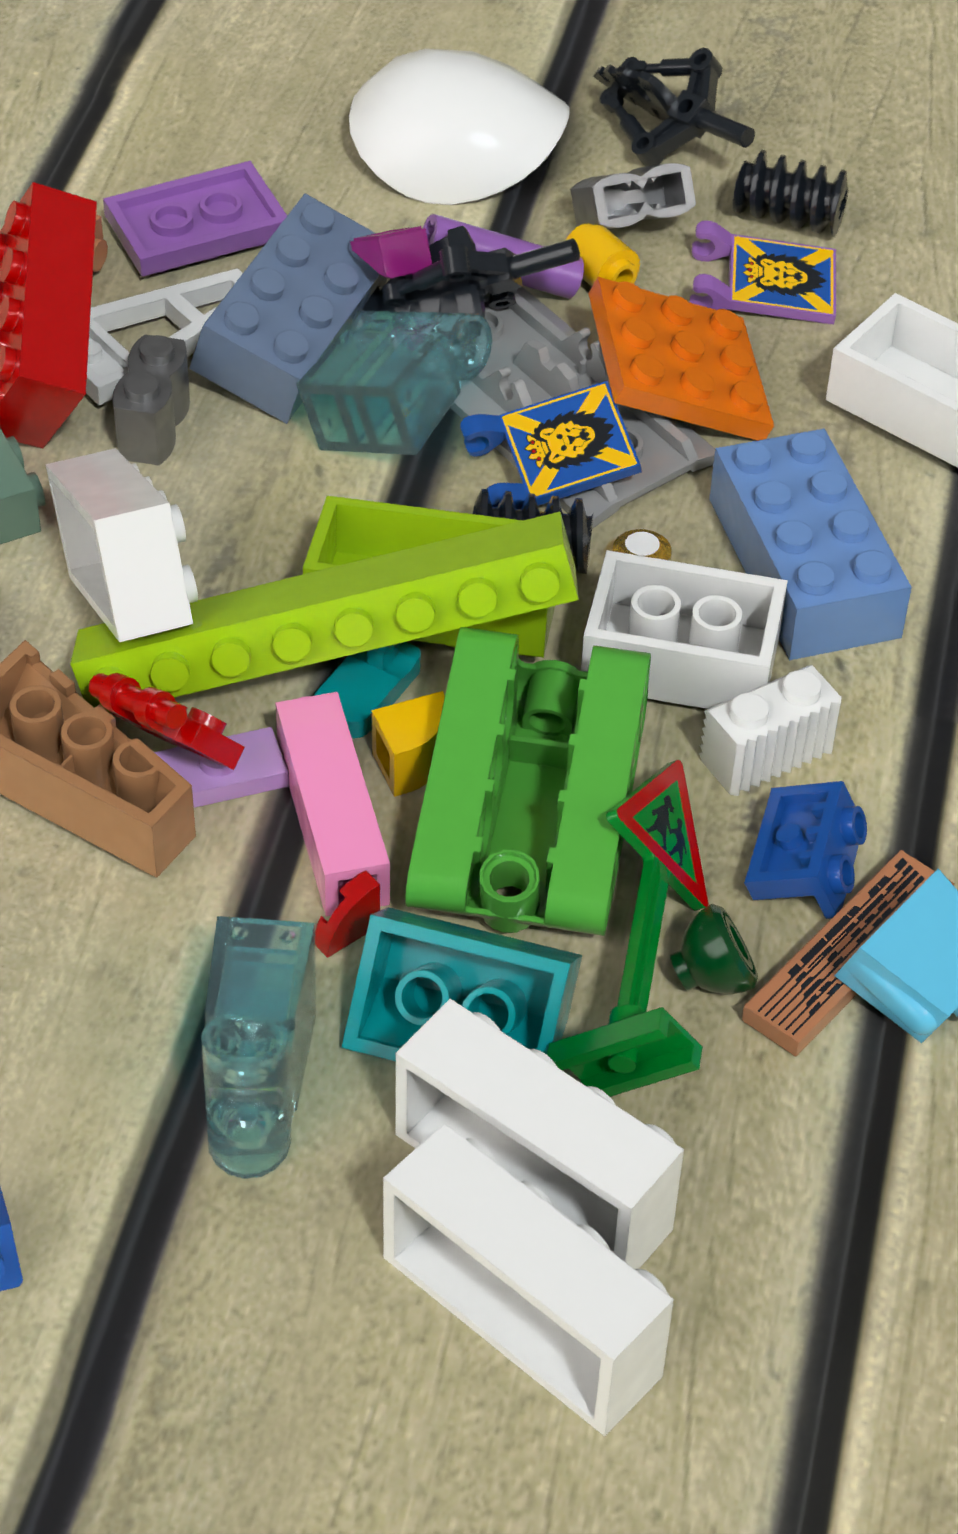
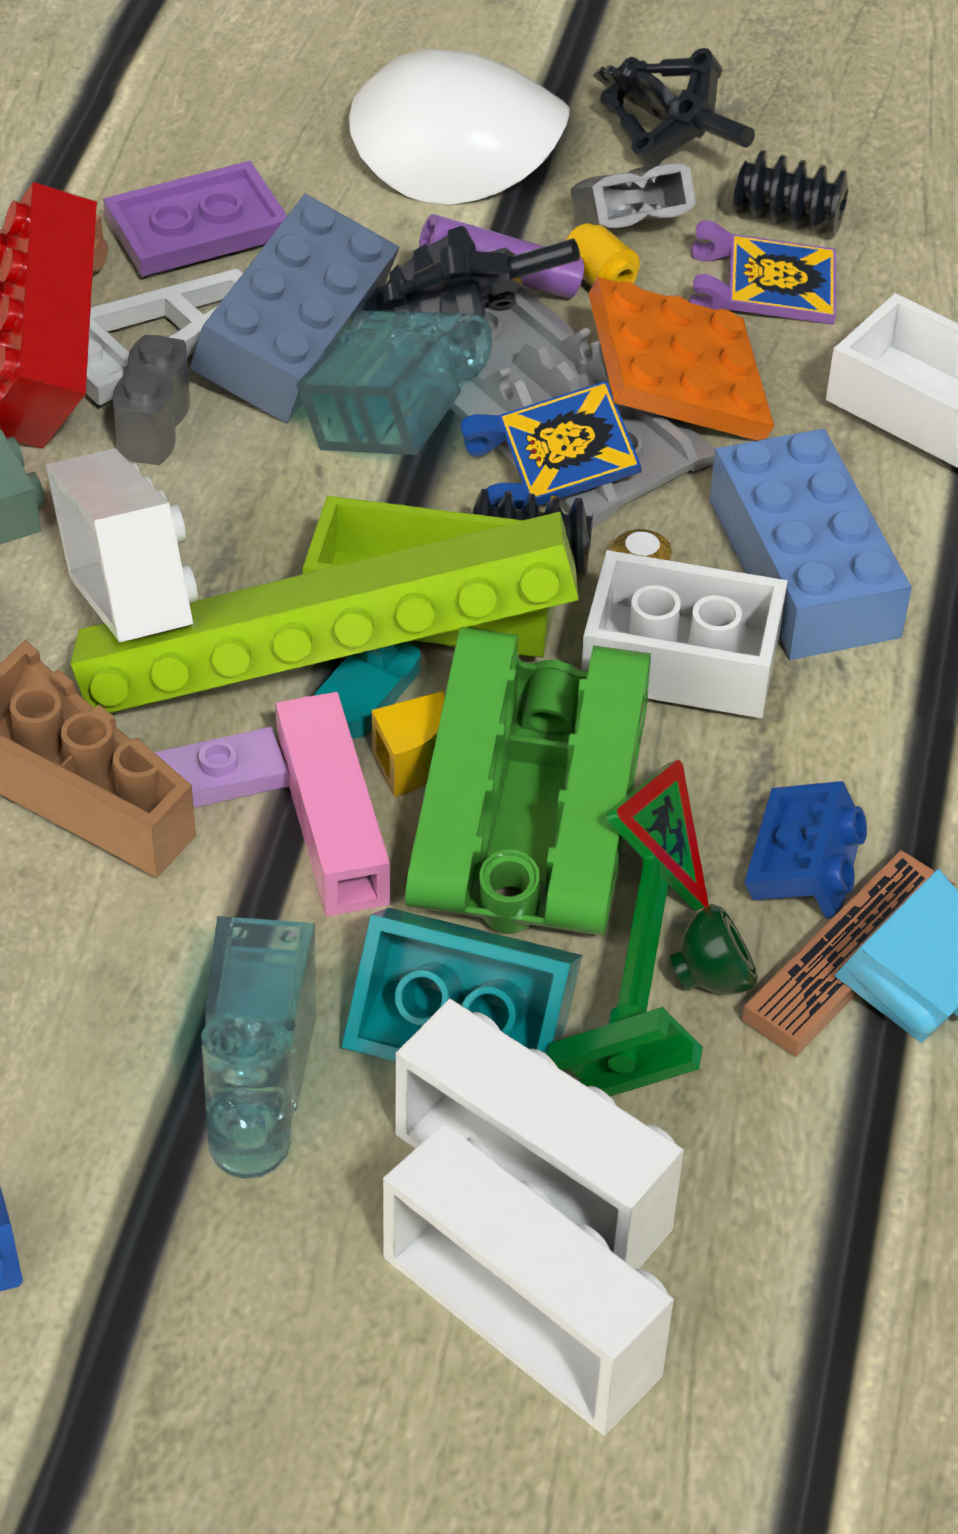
red plate [89,673,245,770] -> none
red tile [314,870,380,958] -> none
magenta slope [350,226,432,278] -> none
white brick [699,665,842,796] -> none

